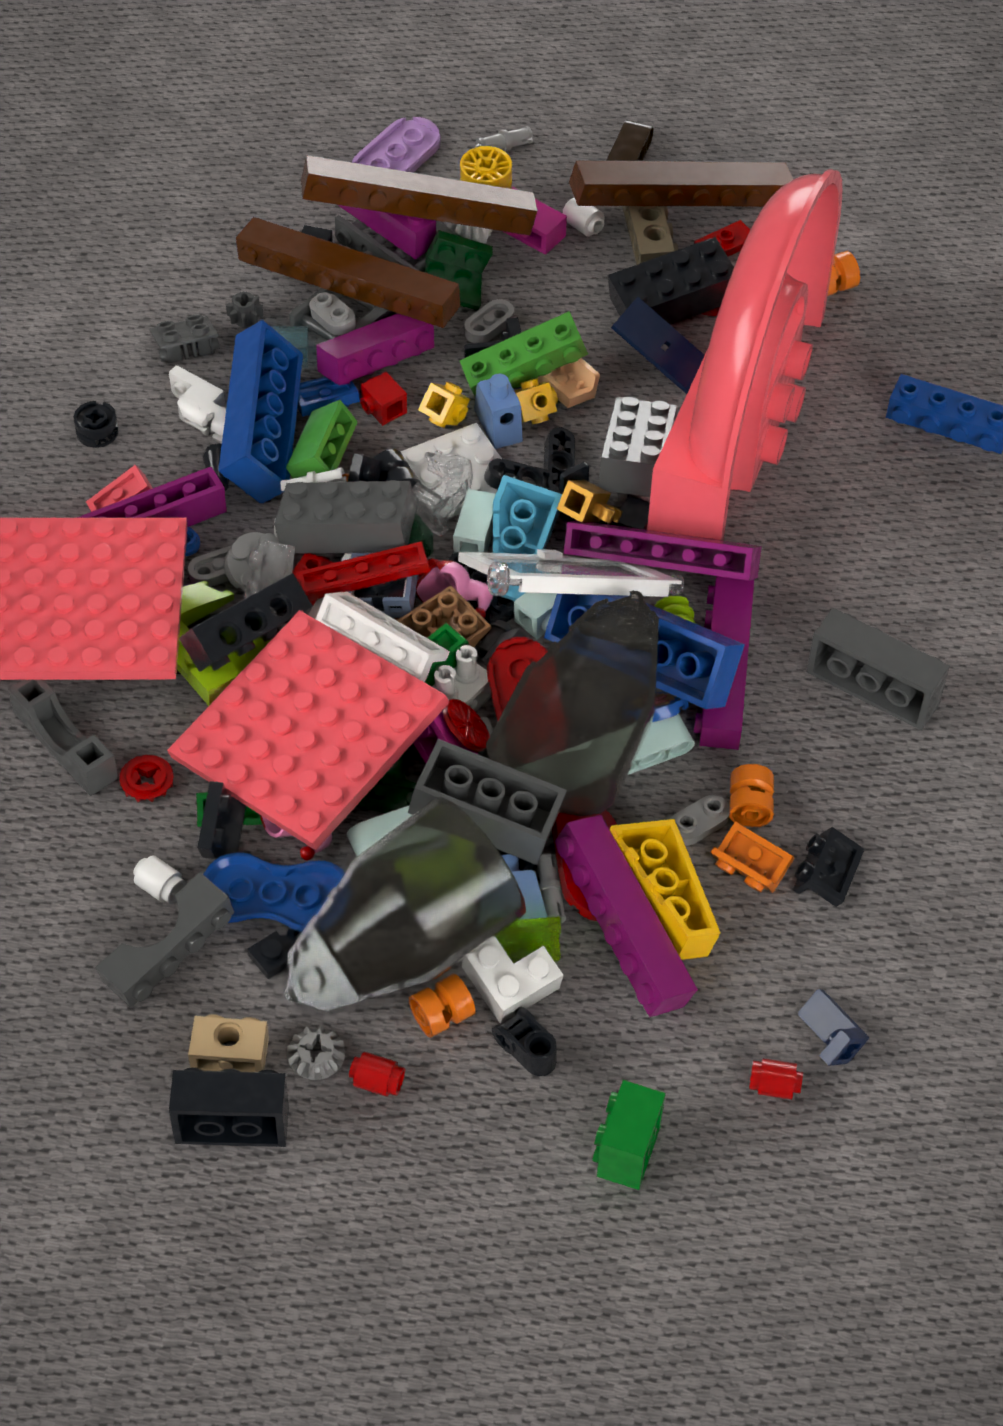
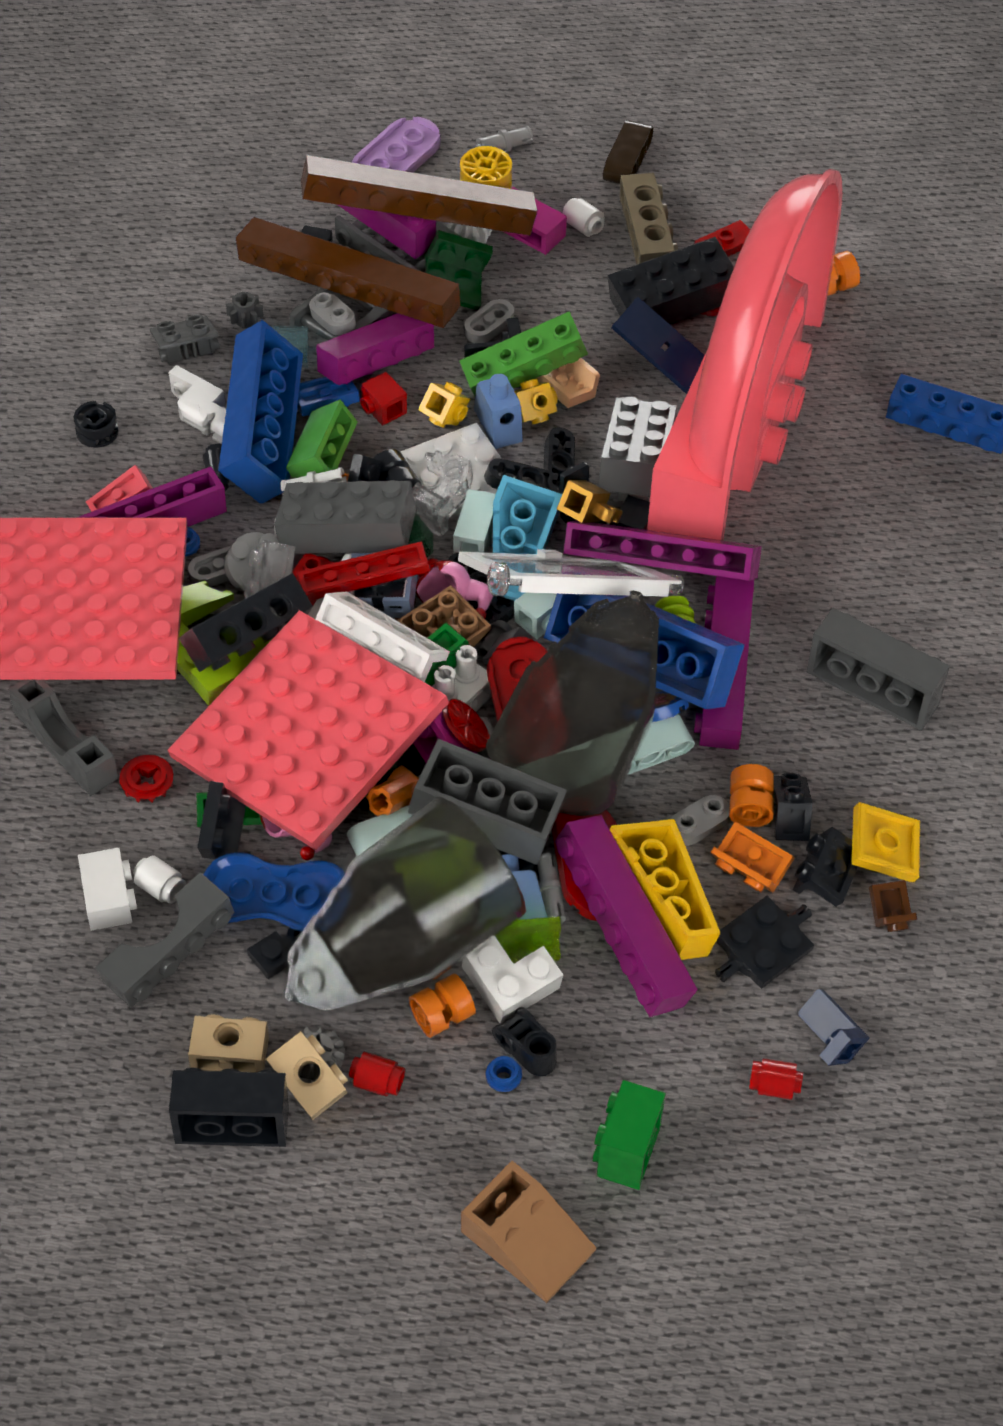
reddish brown brick [569,160,794,207] -> none
none -> white brick [78,848,137,931]
none -> tan brick [266,1031,348,1120]
none -> orange piece [366,765,419,817]
none -> medium nougat slope [461,1161,597,1303]
none -> blue plate [486,1056,522,1092]
none -> black plate [715,895,814,989]
none -> black bracket [774,773,813,841]
none -> yellow plate [852,802,920,882]
none -> reddish brown bracket [869,880,918,932]

